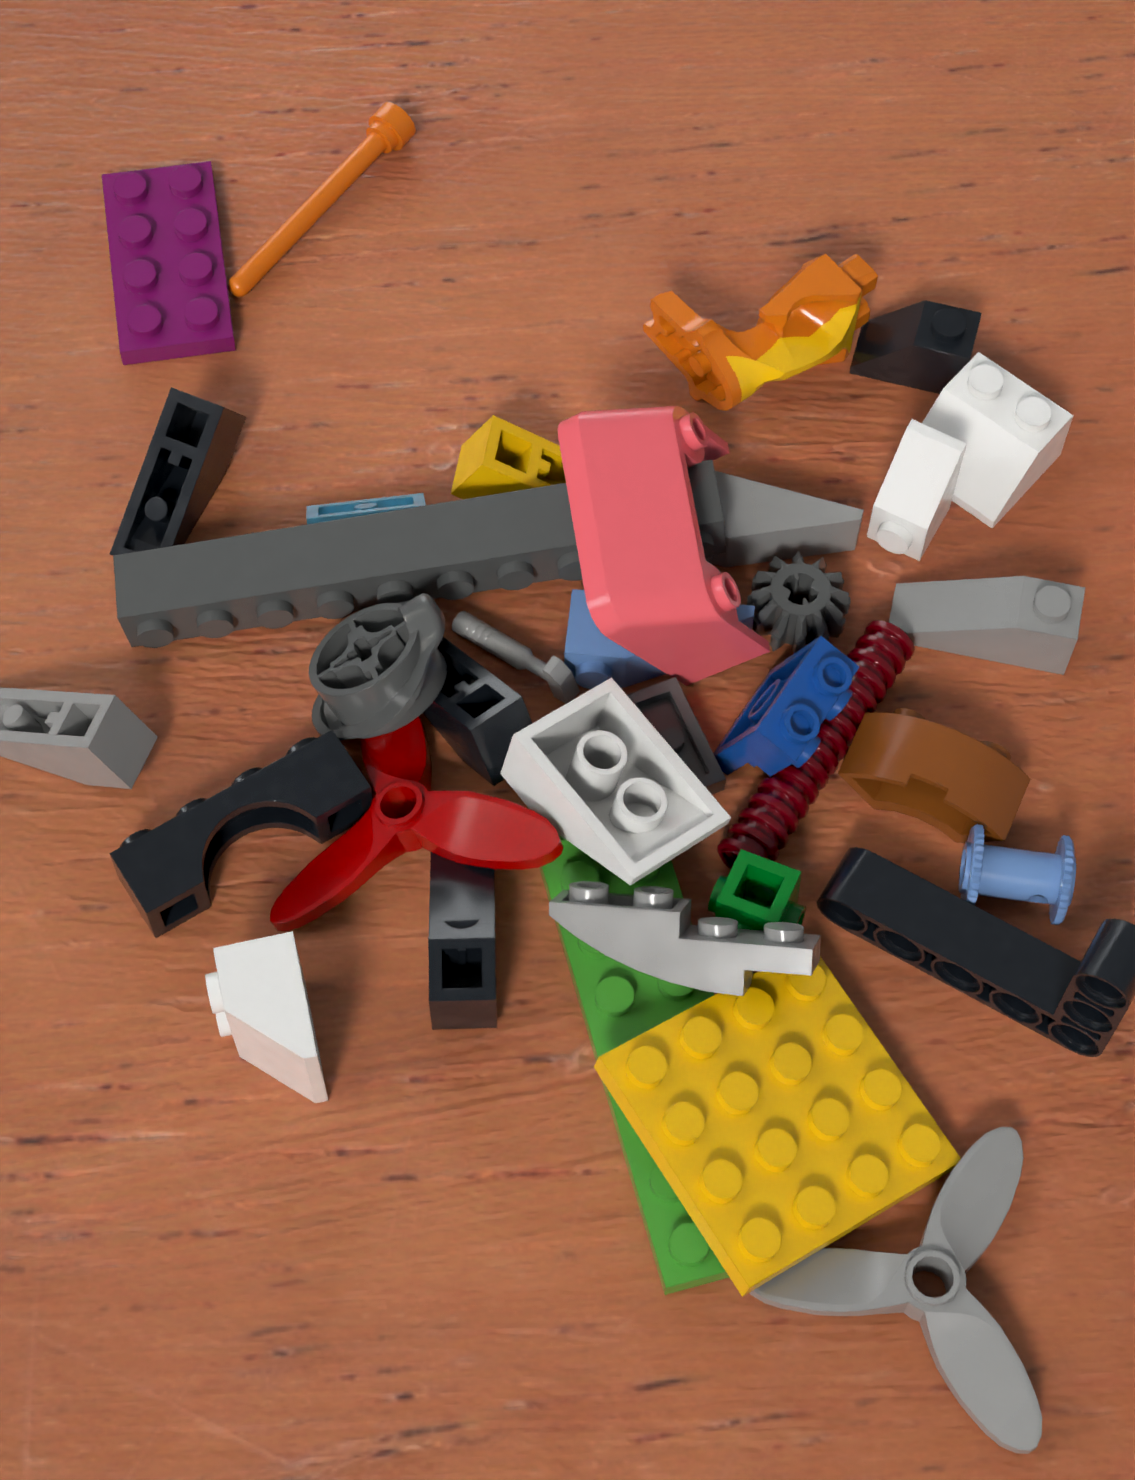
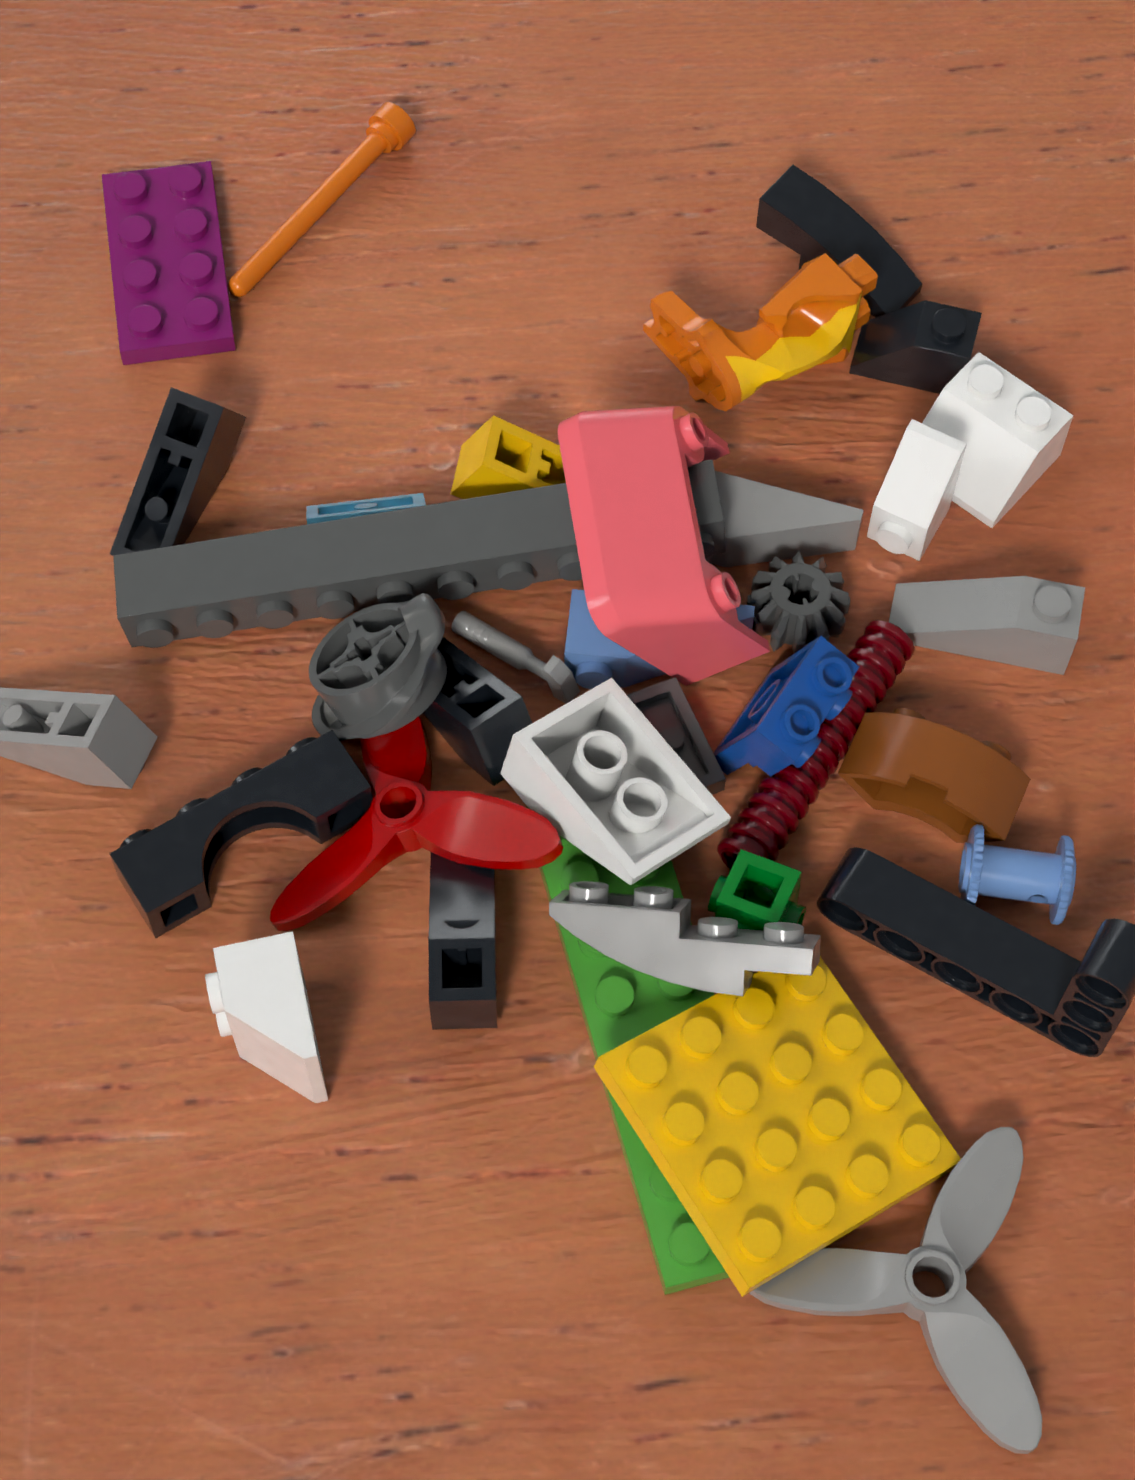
none -> black slope [756,165,922,318]

